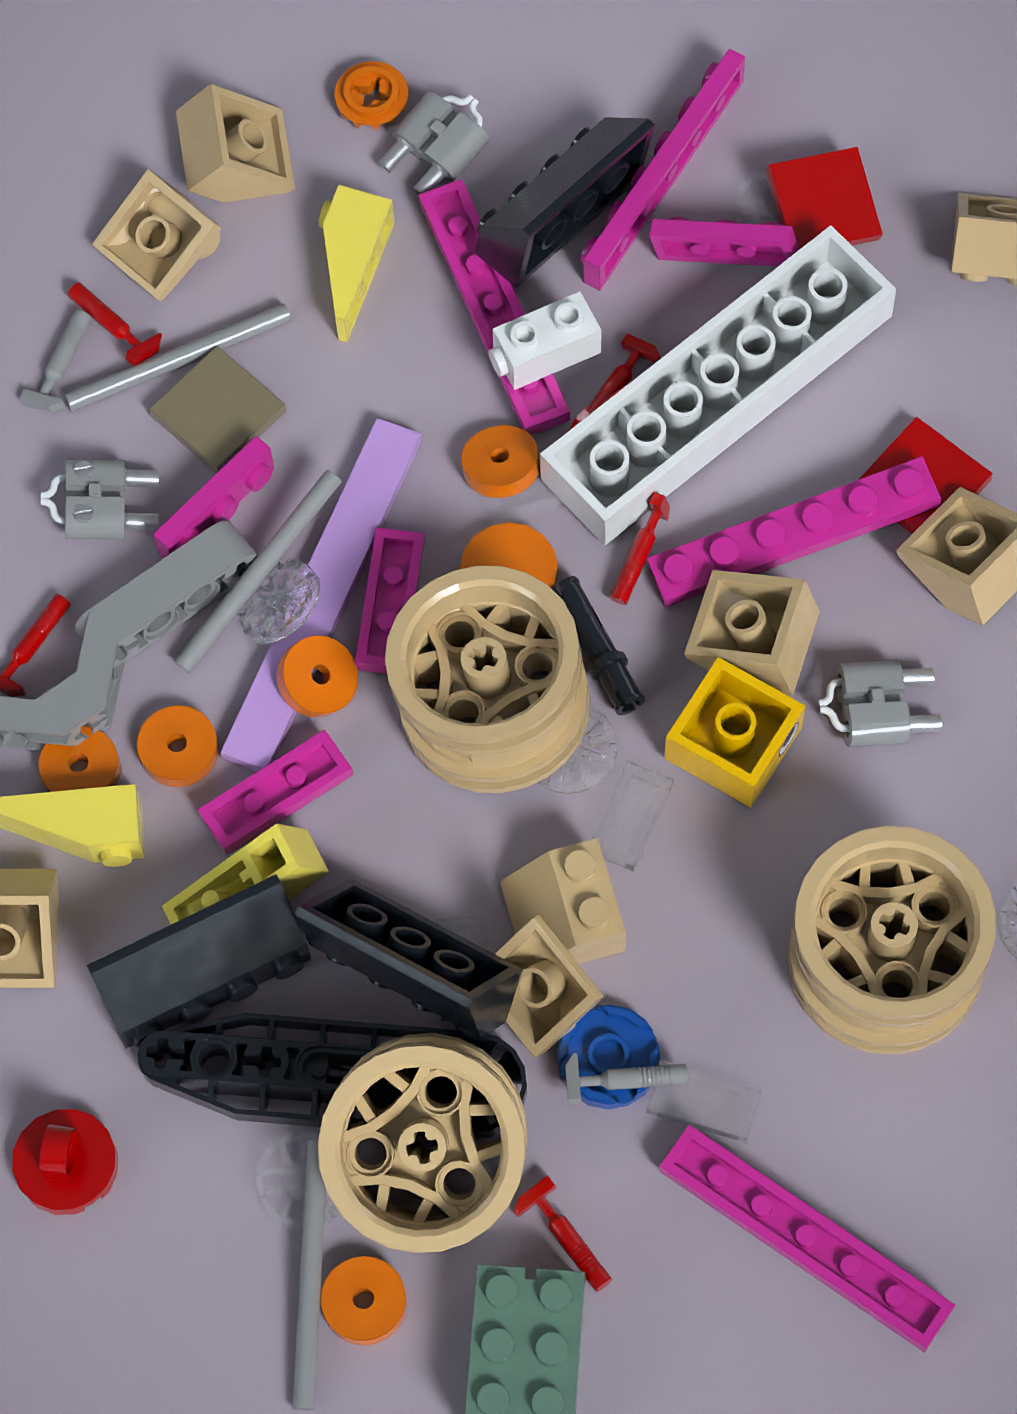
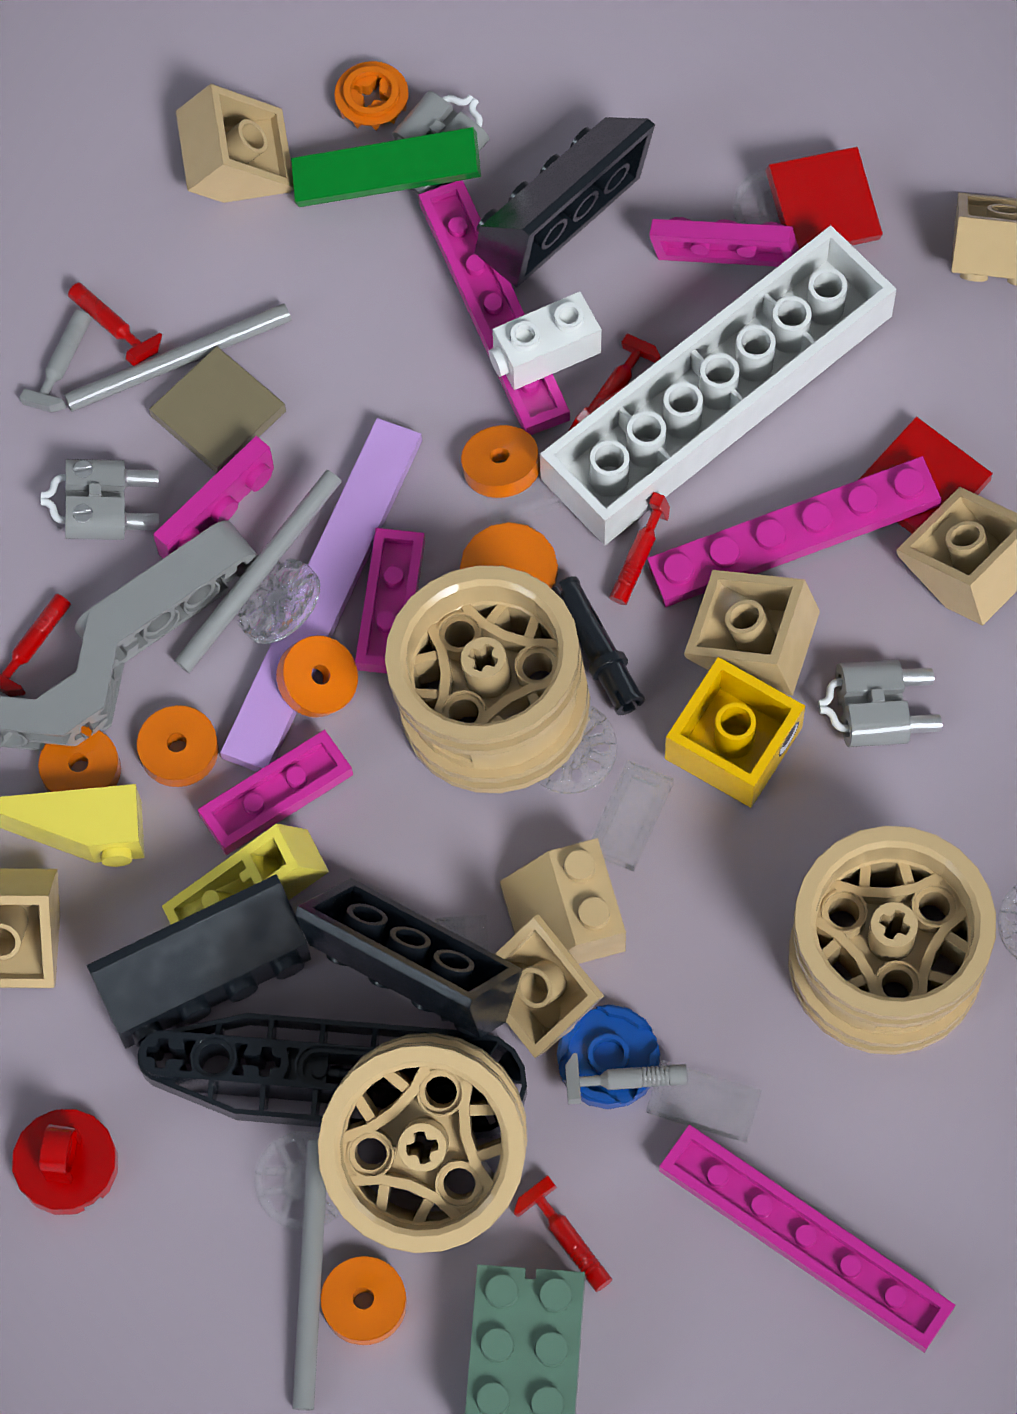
tan slope [92,169,222,302] -> none
light yellow slope [319,185,395,342] -> none
dark pink plate [580,48,745,291] -> none
none -> green tile [291,127,481,208]

